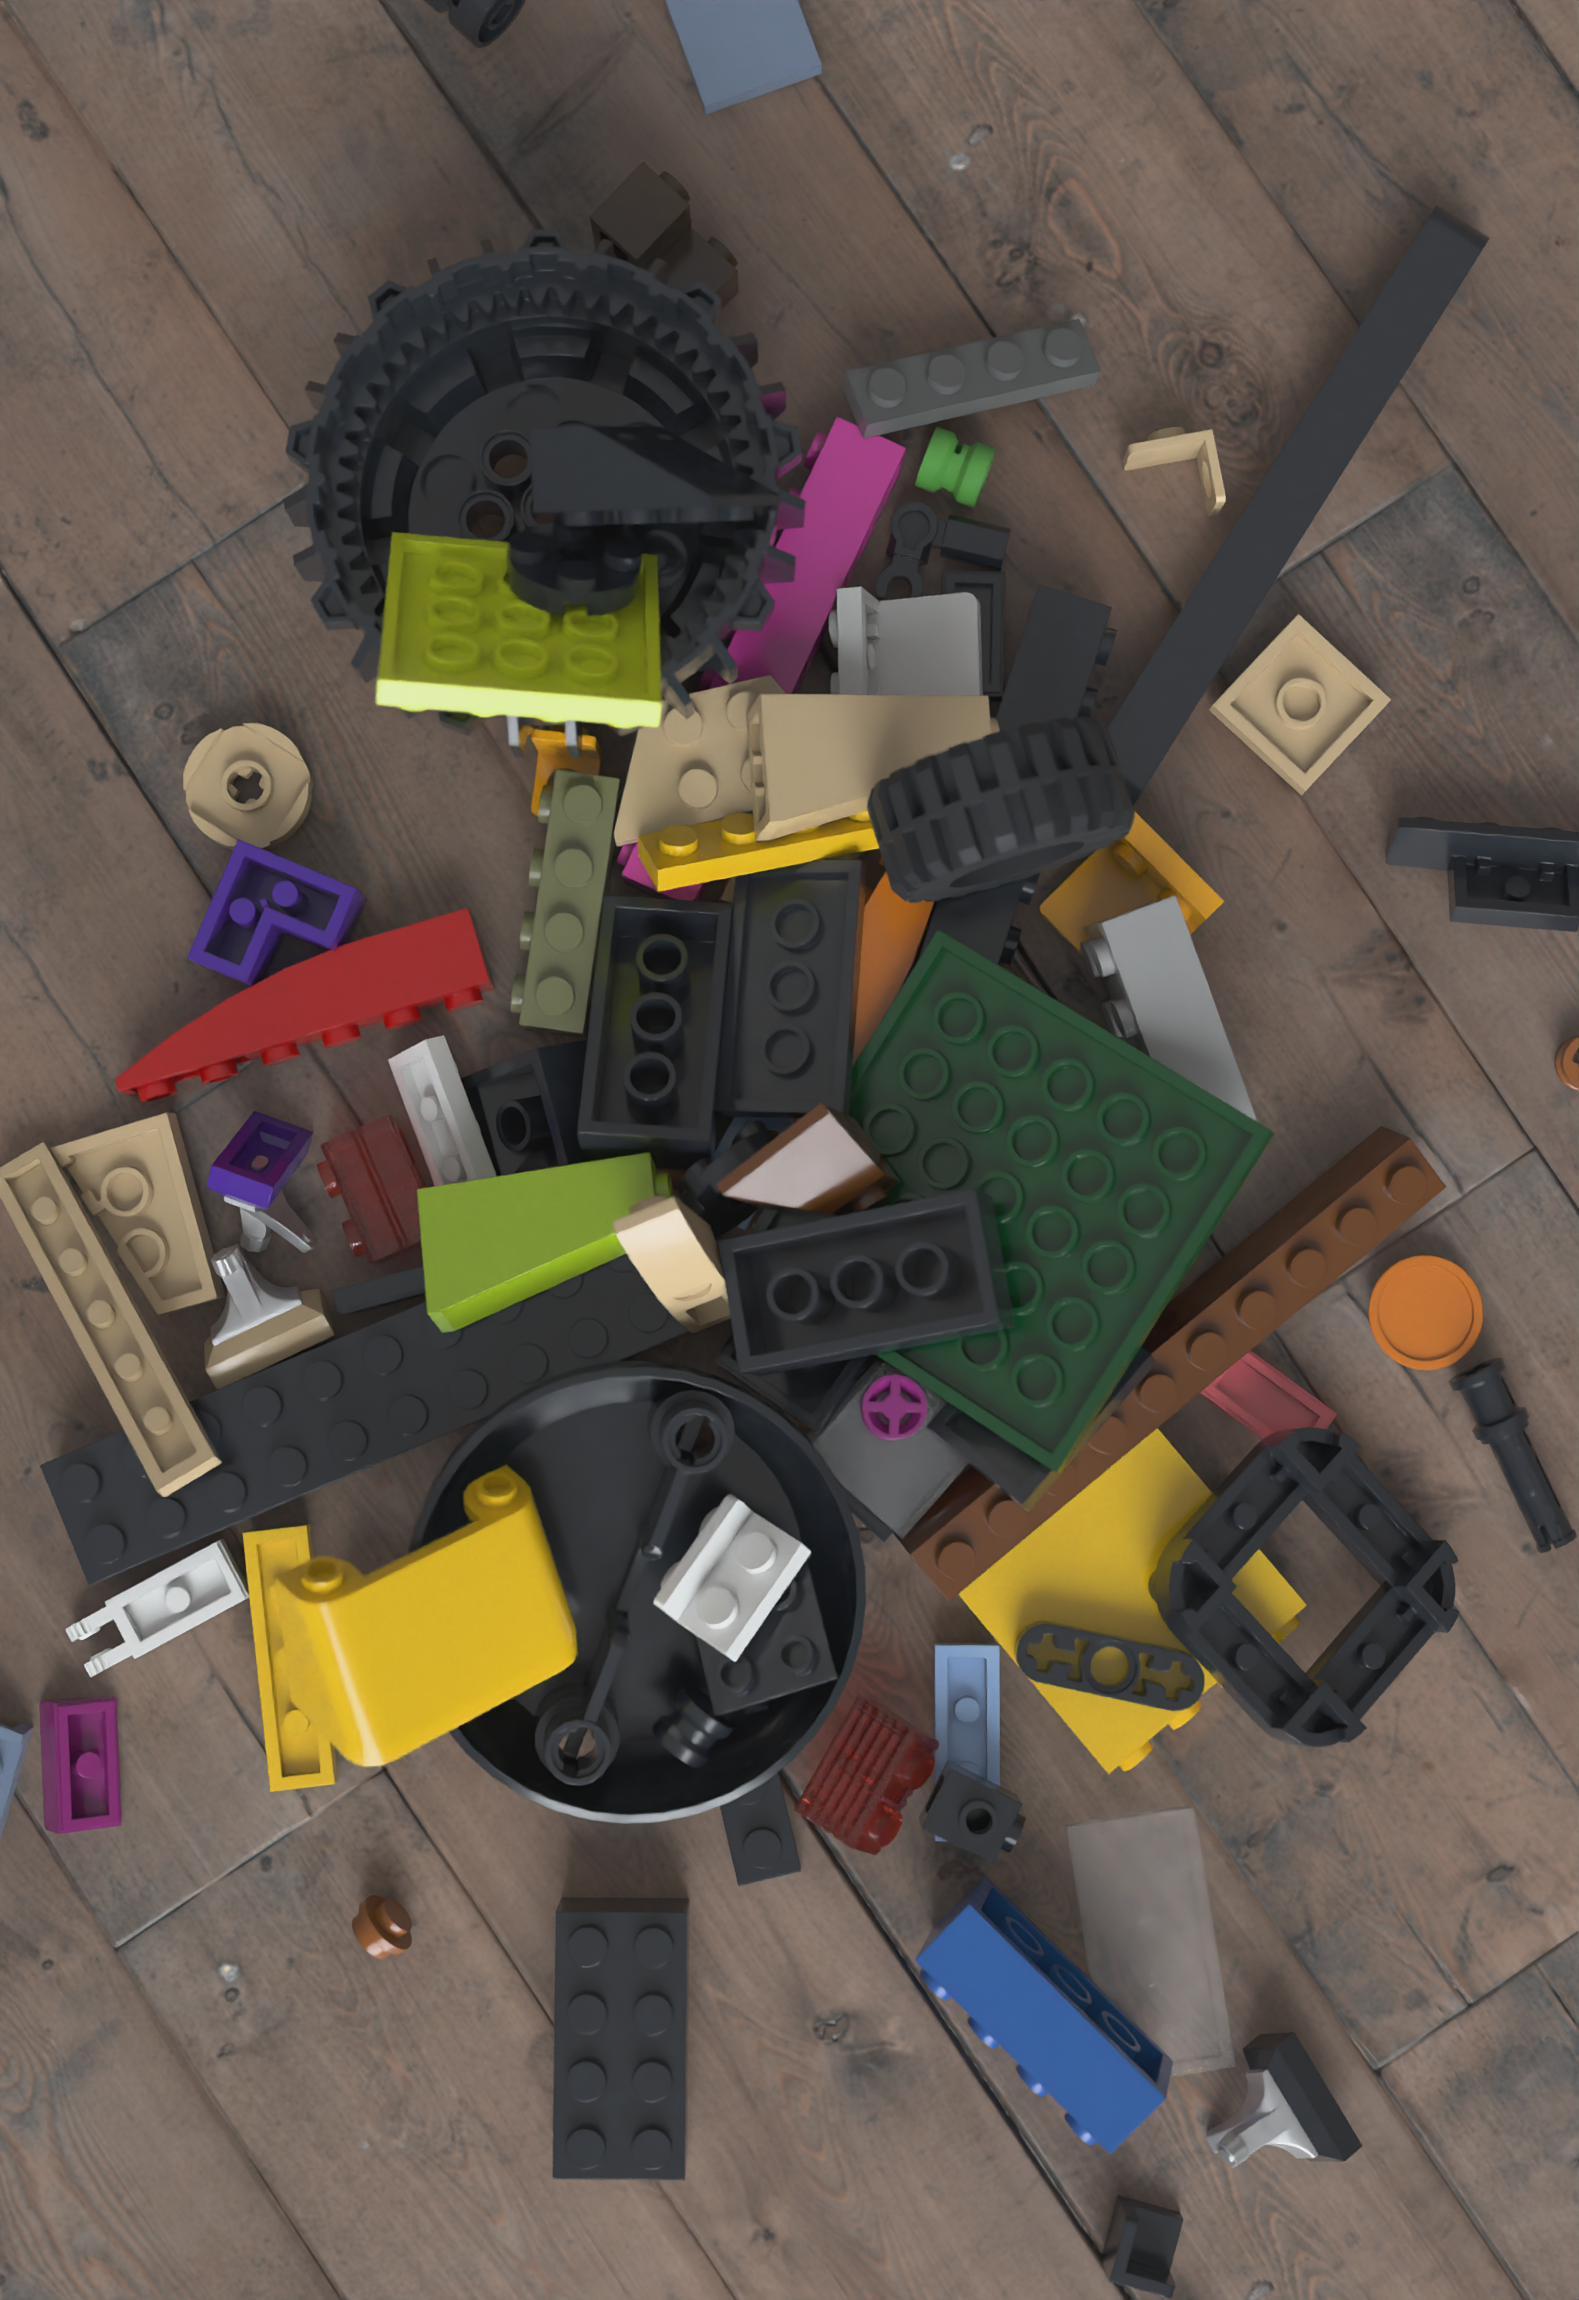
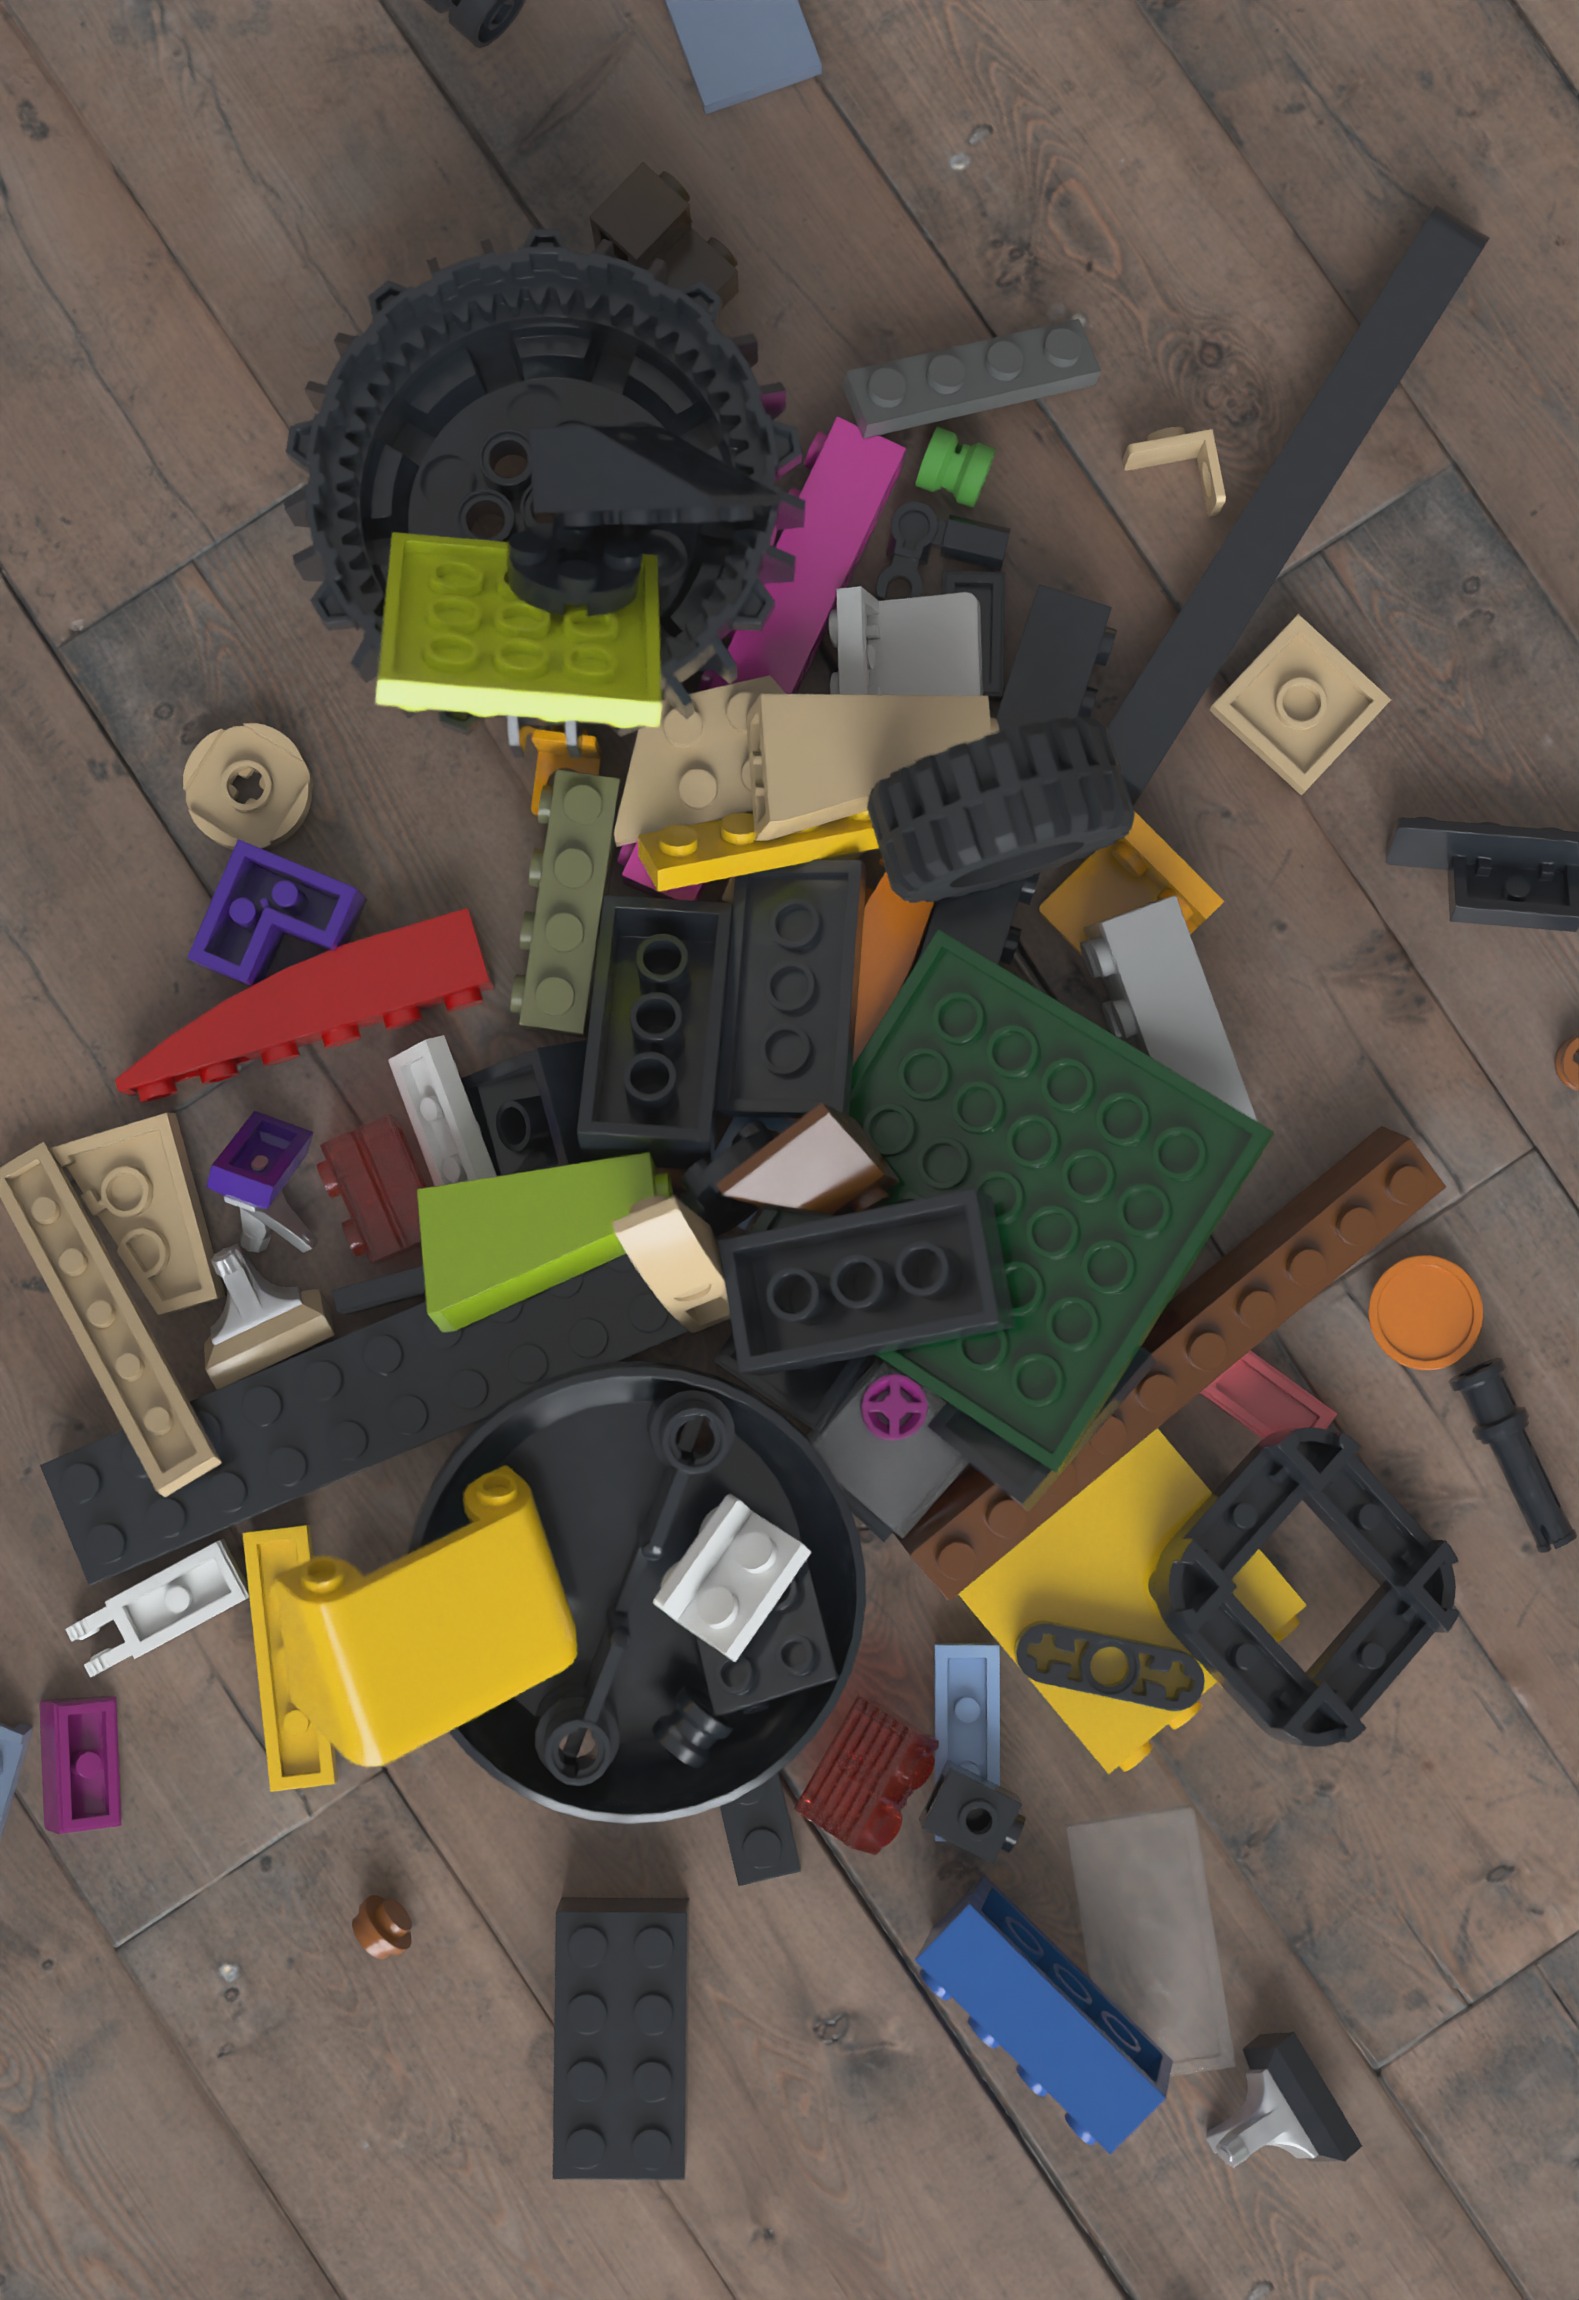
black panel [1101,2195,1183,2299] -> none

